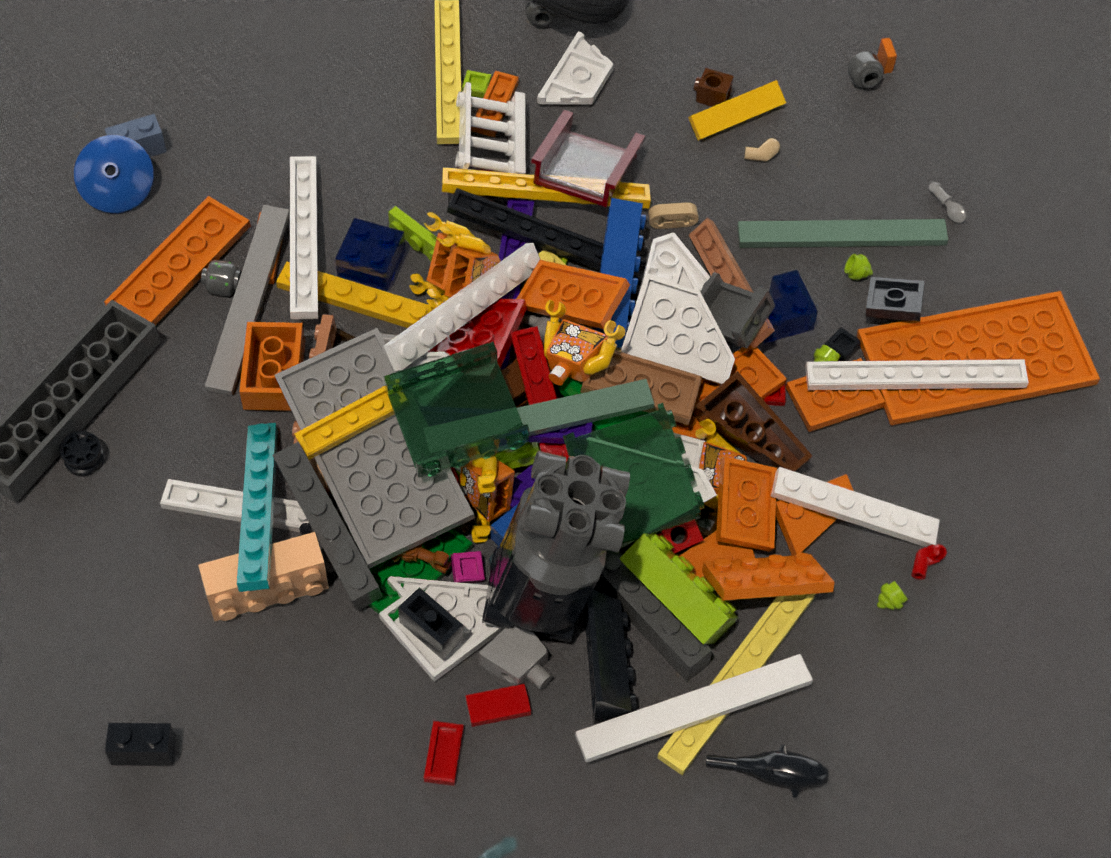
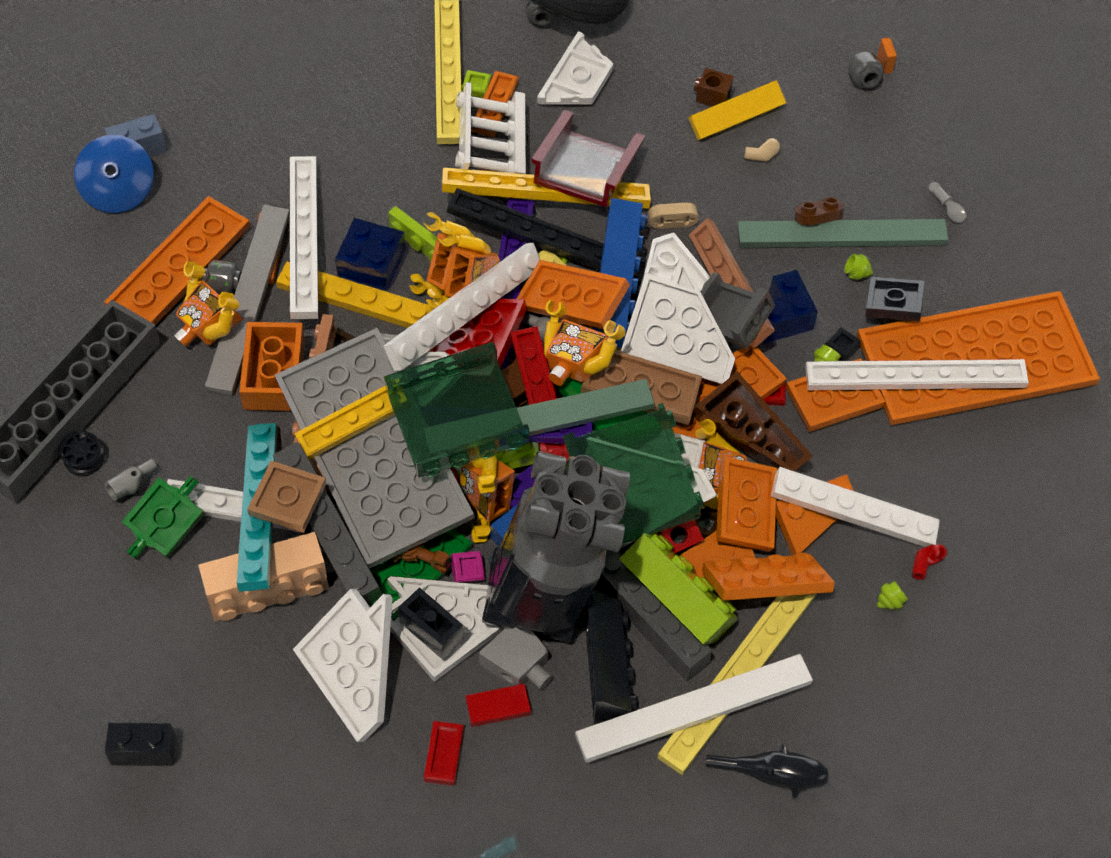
none -> light grey piece [104,459,157,501]
none -> green plate [122,475,205,560]
none -> torso [174,261,243,347]
none -> medium nougat tile [247,461,327,533]
none -> white wing [293,589,392,742]
none -> reddish brown plate [795,197,844,225]

